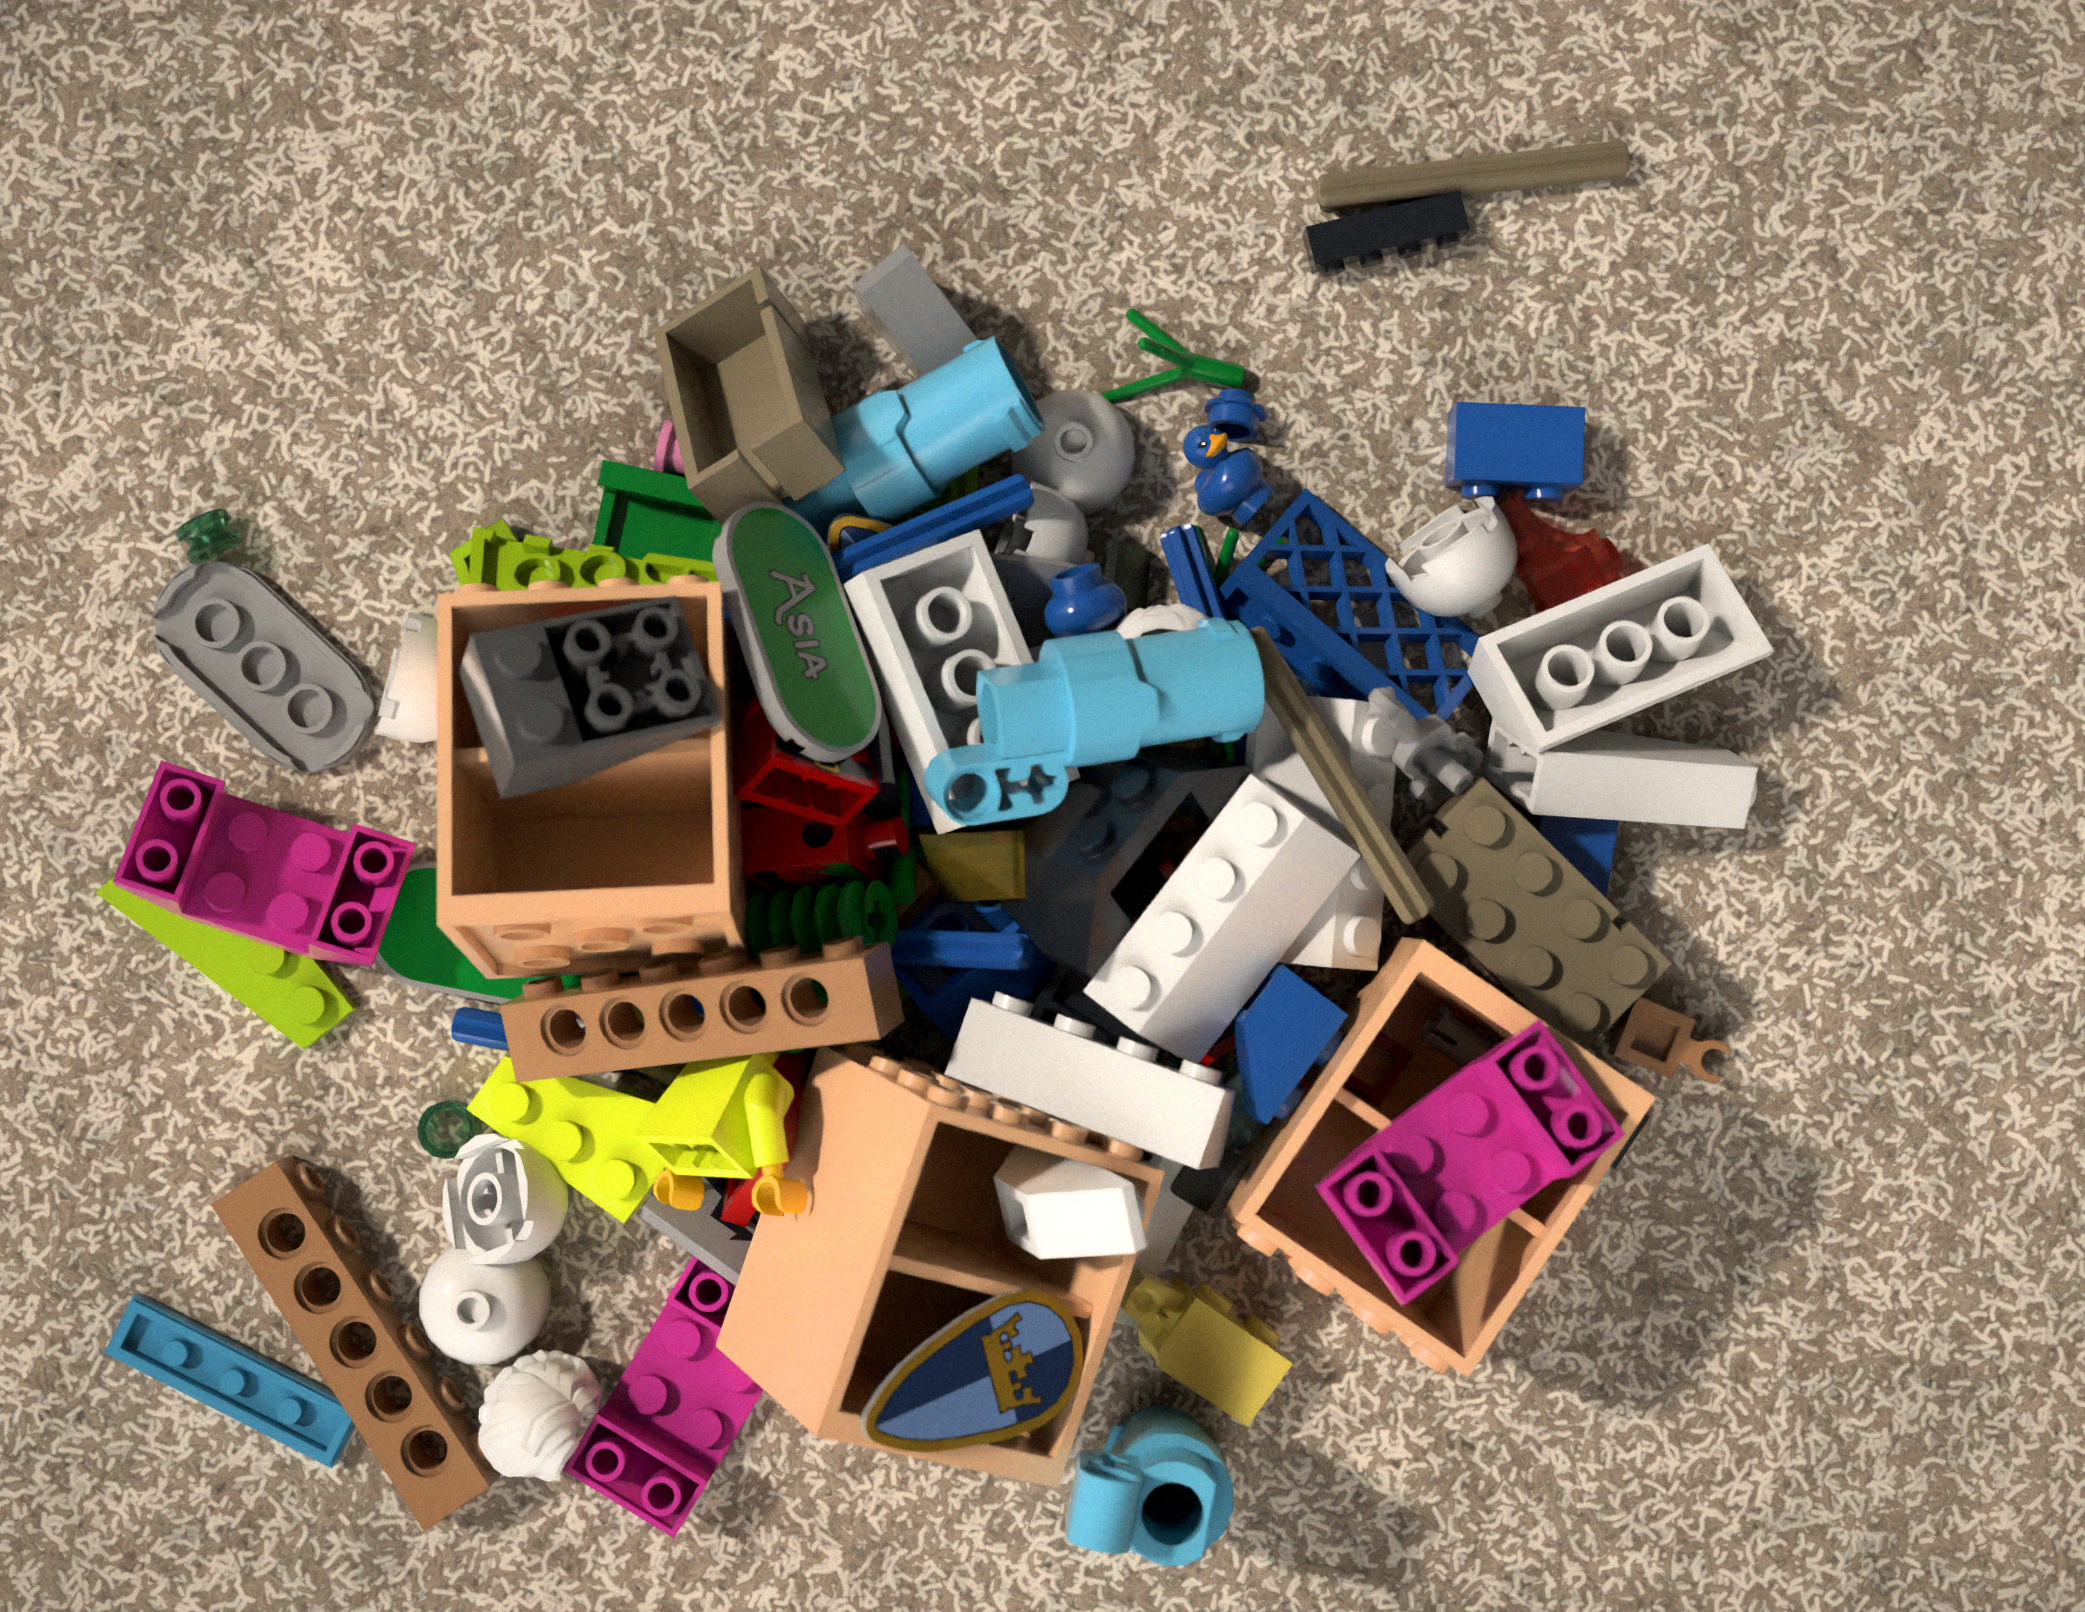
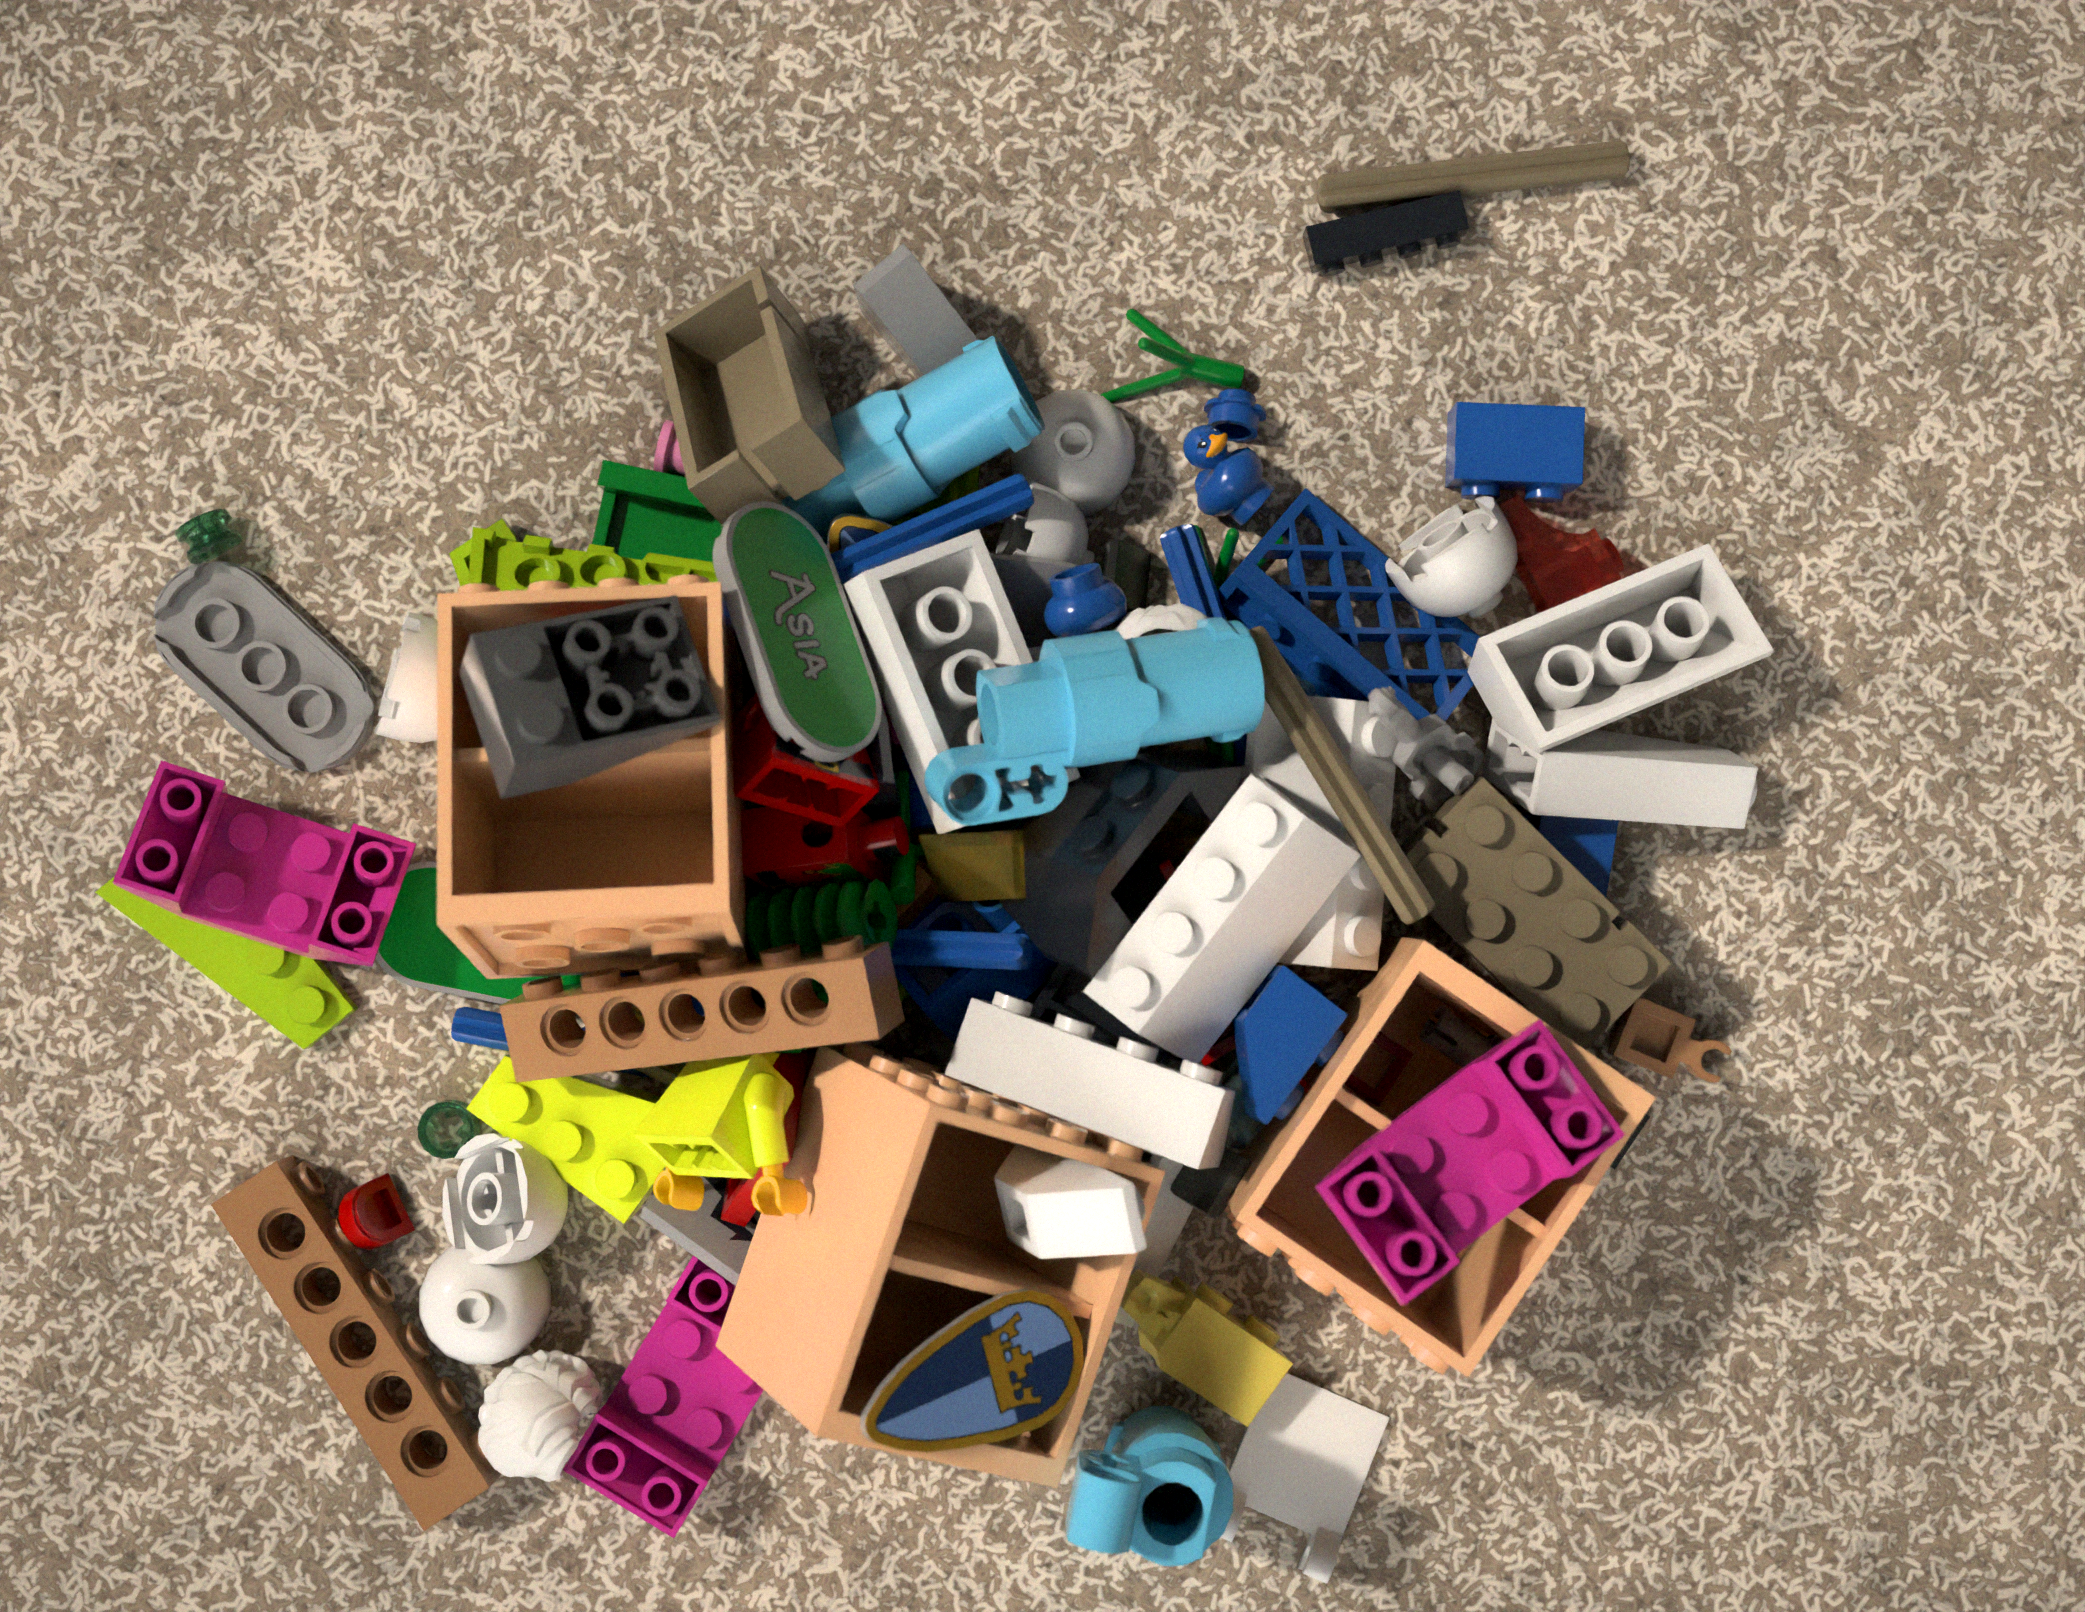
dark azure tile [104,1293,356,1468] -> none
none -> red tile [338,1173,415,1250]
none -> white flag [1221,1373,1390,1584]

